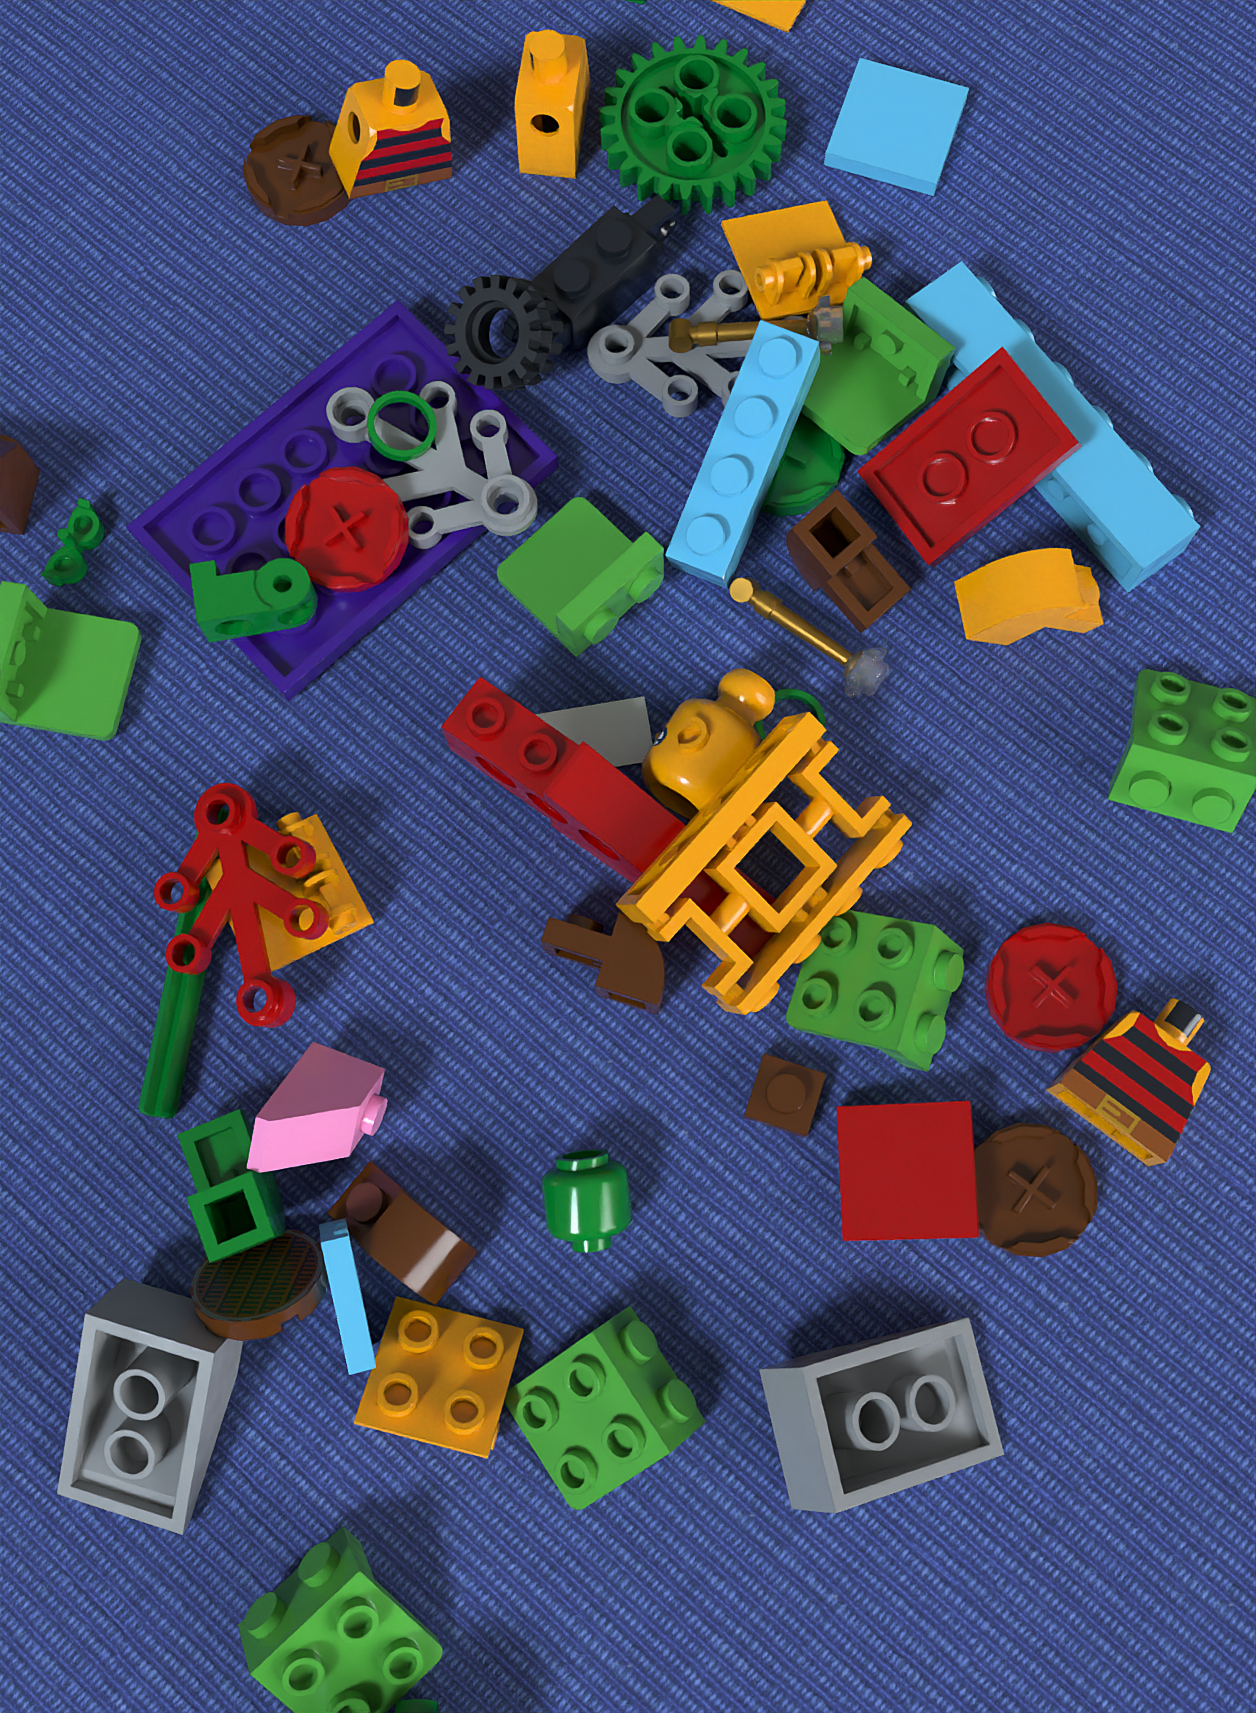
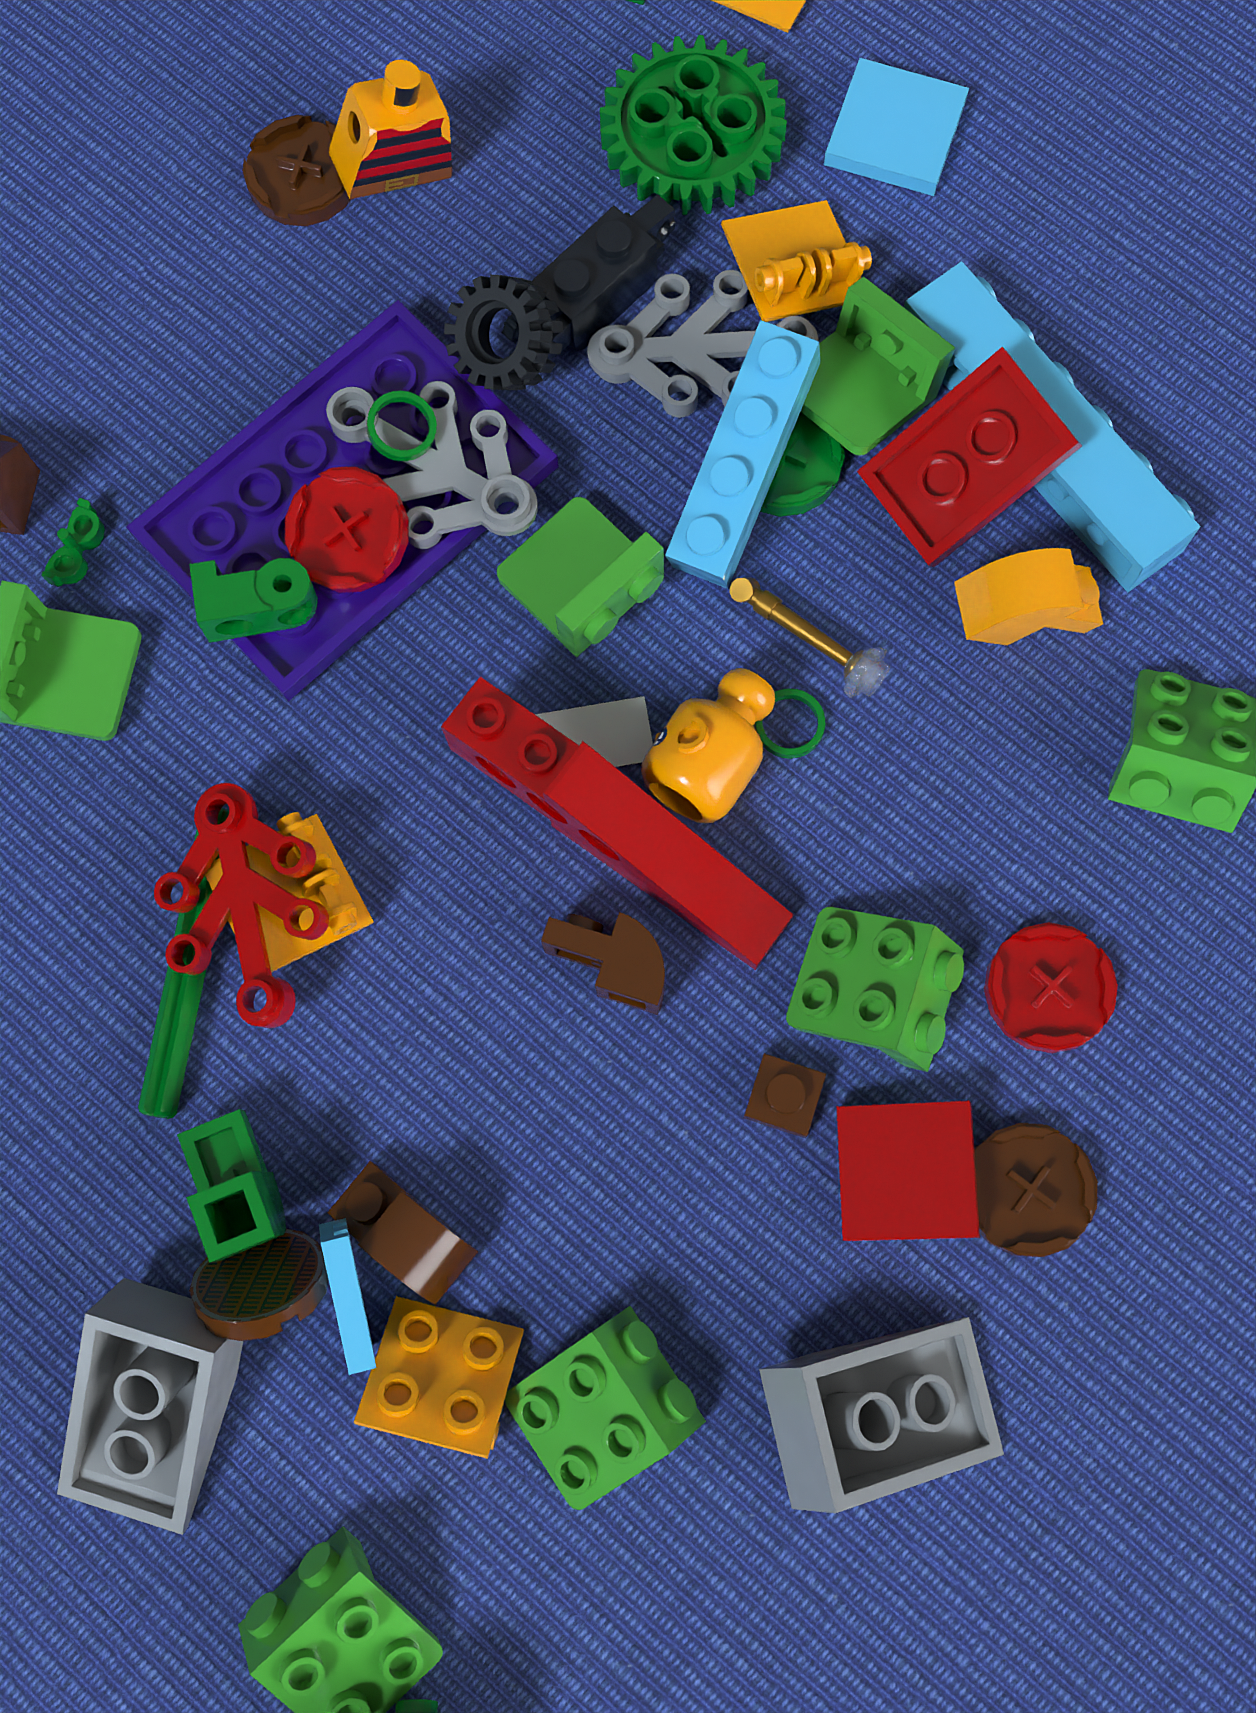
bright pink slope [247,1042,388,1173] -> none
light orange torso [514,30,591,179] -> none
green head [541,1149,632,1253] -> none
light orange fence [615,712,912,1015] -> none
pearl gold piece [669,295,843,355] -> none
reddish brown brick [786,489,911,633] -> none
torso [1046,998,1211,1167] -> none

